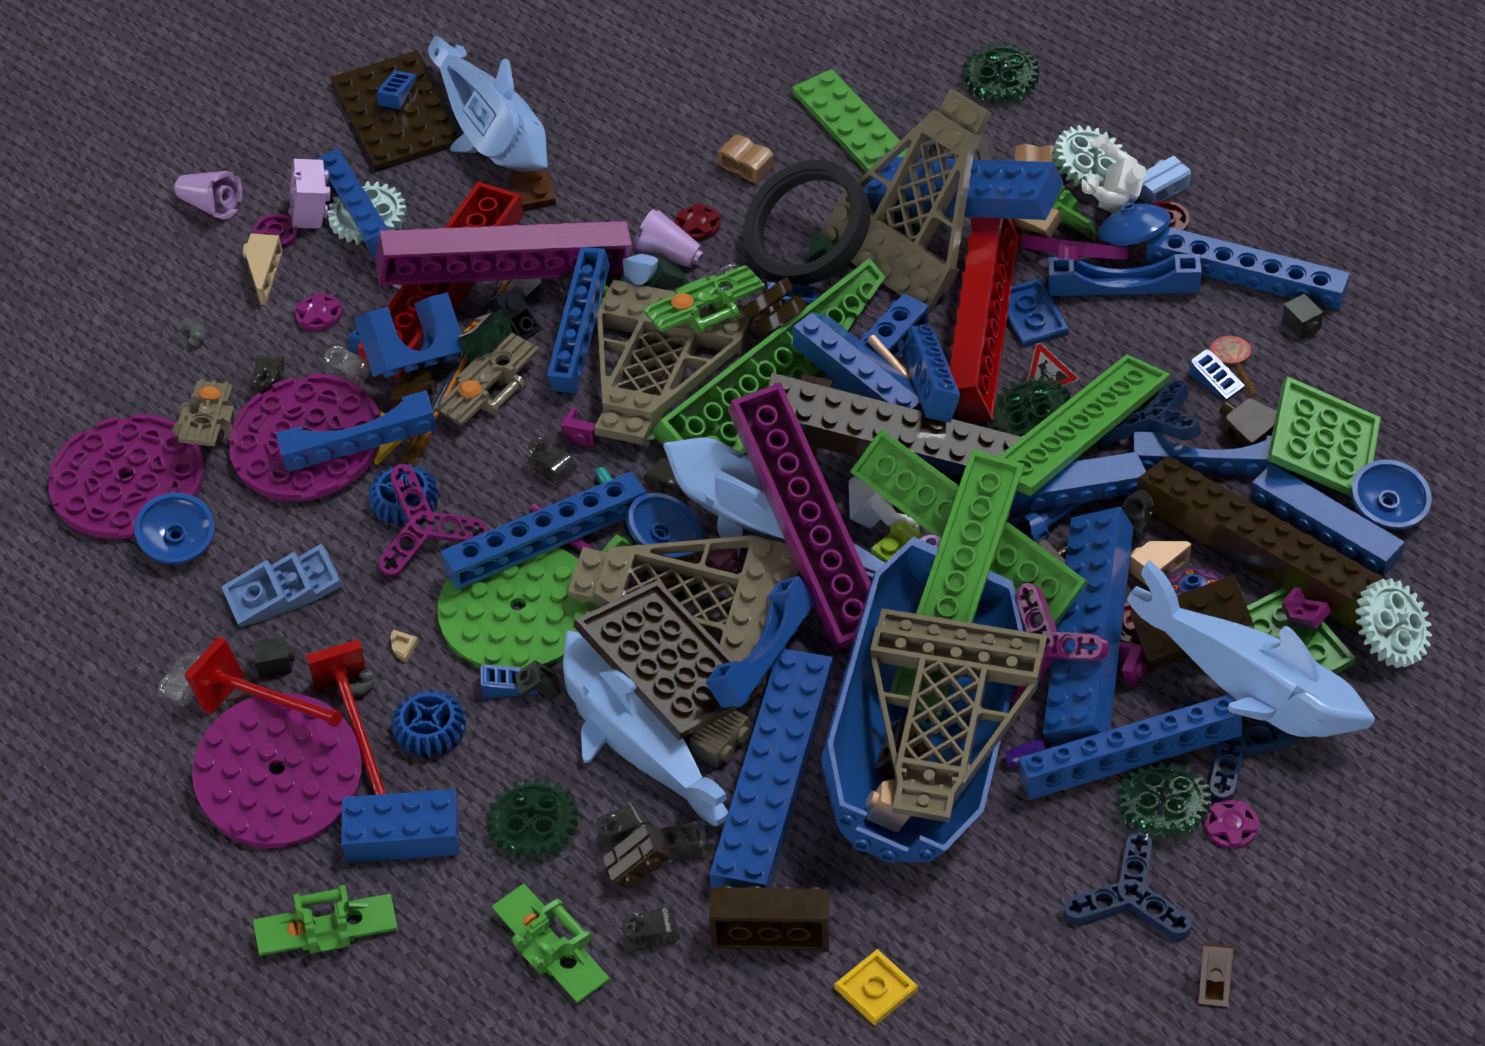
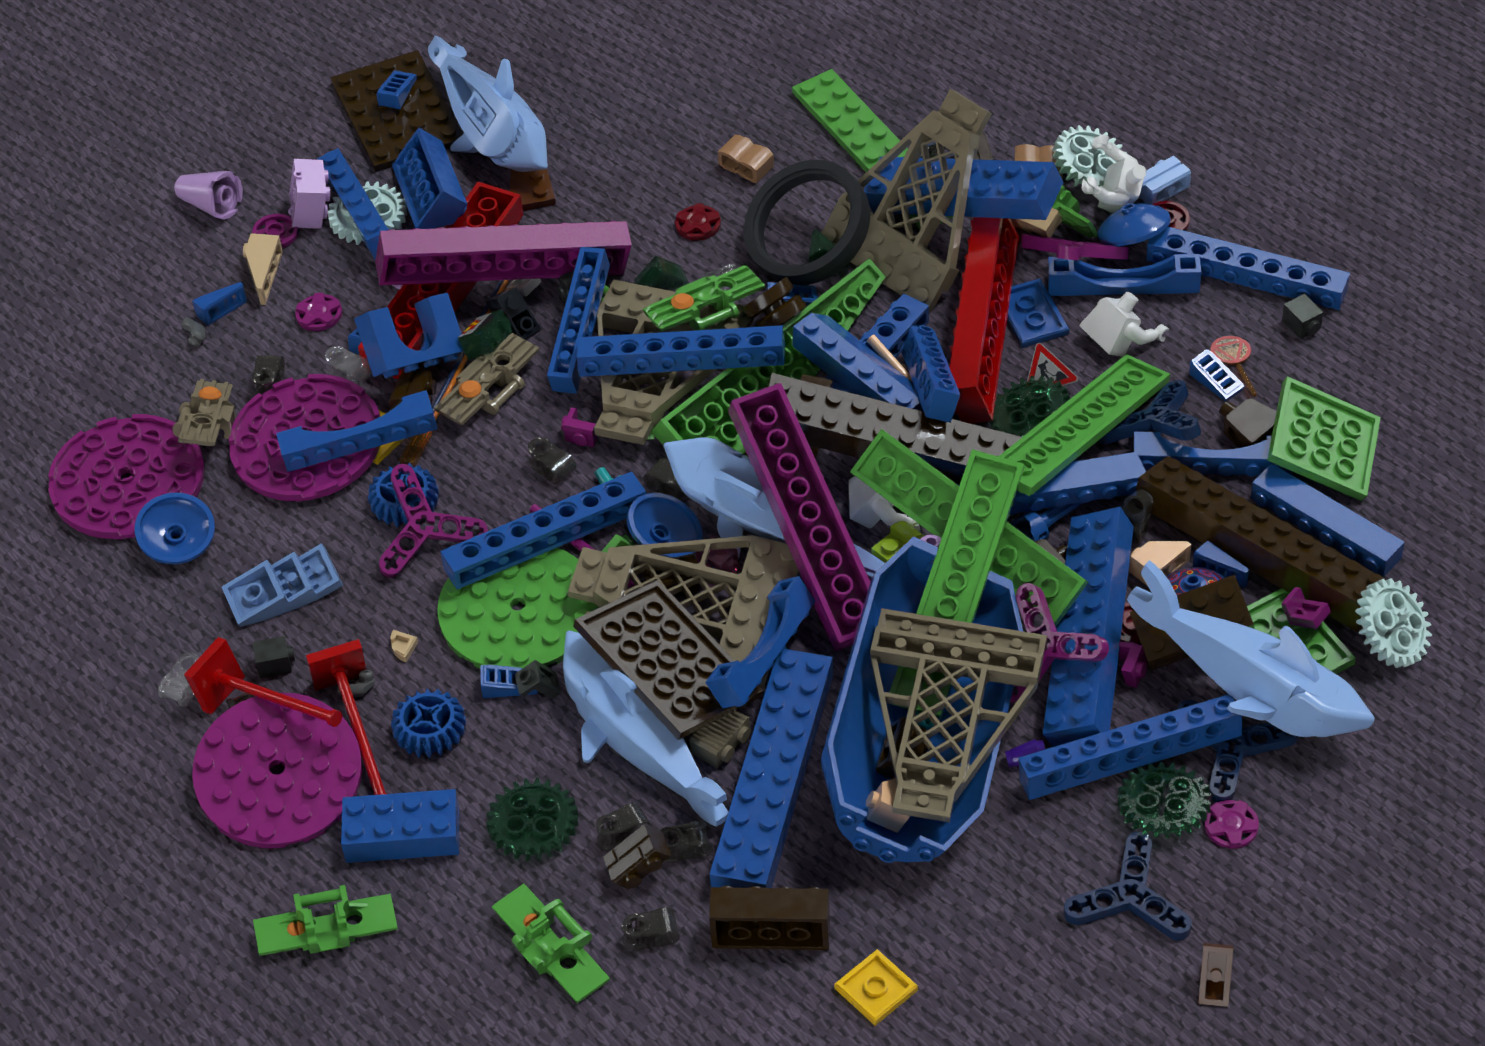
light blue brick [623,254,658,285] -> none
lavender cone [632,209,704,268] -> none
clear green gear [963,42,1040,103] -> none
blue dish [1351,460,1432,530] -> none
none -> blue slope [192,282,247,326]
none -> blue slope [392,127,468,229]
none -> blue brick [577,325,785,377]
none -> white torso [1079,292,1169,357]
none -> blue slope [1193,541,1249,588]

